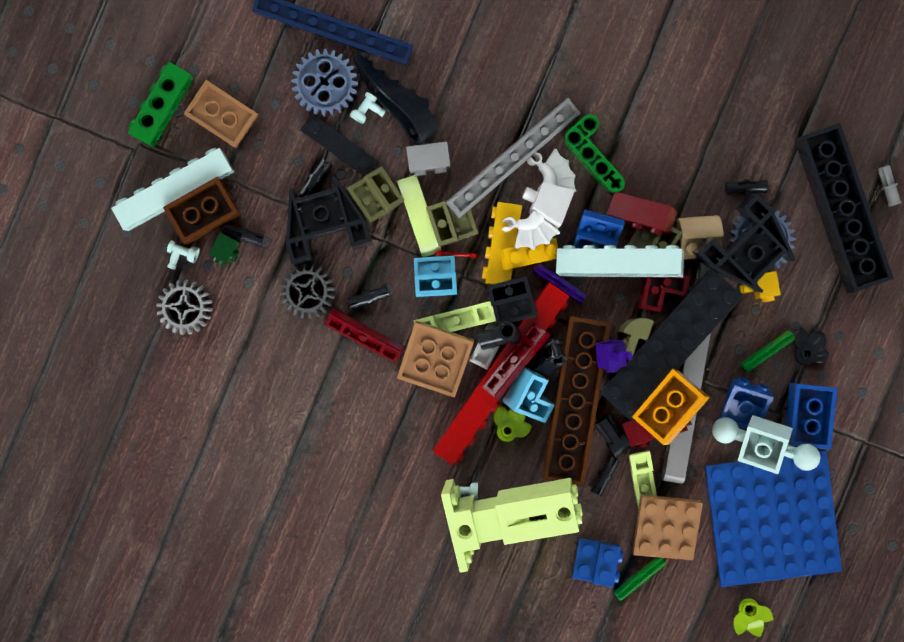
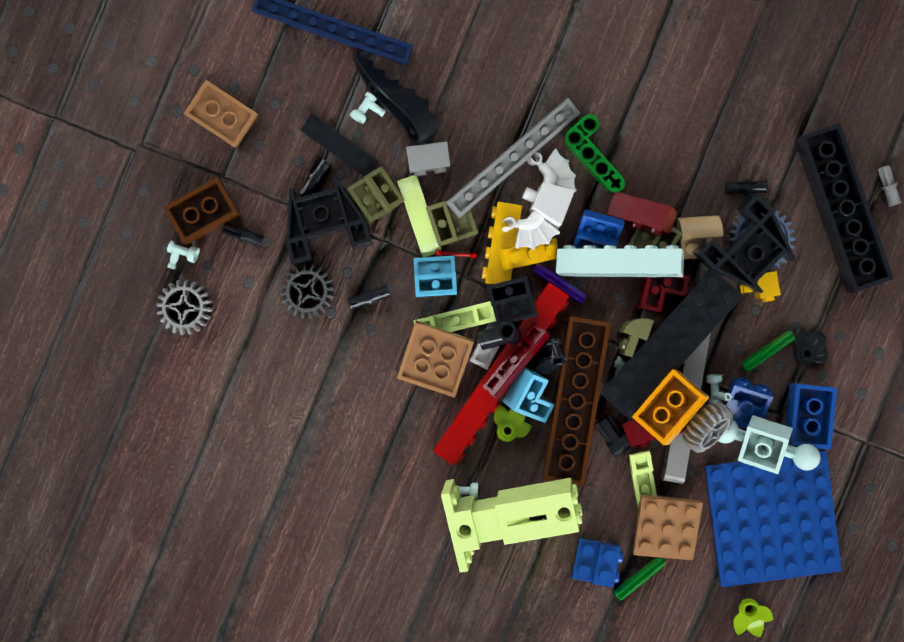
light aqua brick [111,148,235,231] -> none
green brick [128,62,194,148] -> none
dark green brick [209,232,241,266] -> none
sand blue gear [291,49,358,117] -> none
dark red plate [324,308,404,364] -> none
black pin [590,455,621,497] -> none
dark purple brick [595,340,632,372] -> none
none -> light grey gear [682,401,733,453]
none -> light aqua piece [706,374,732,404]

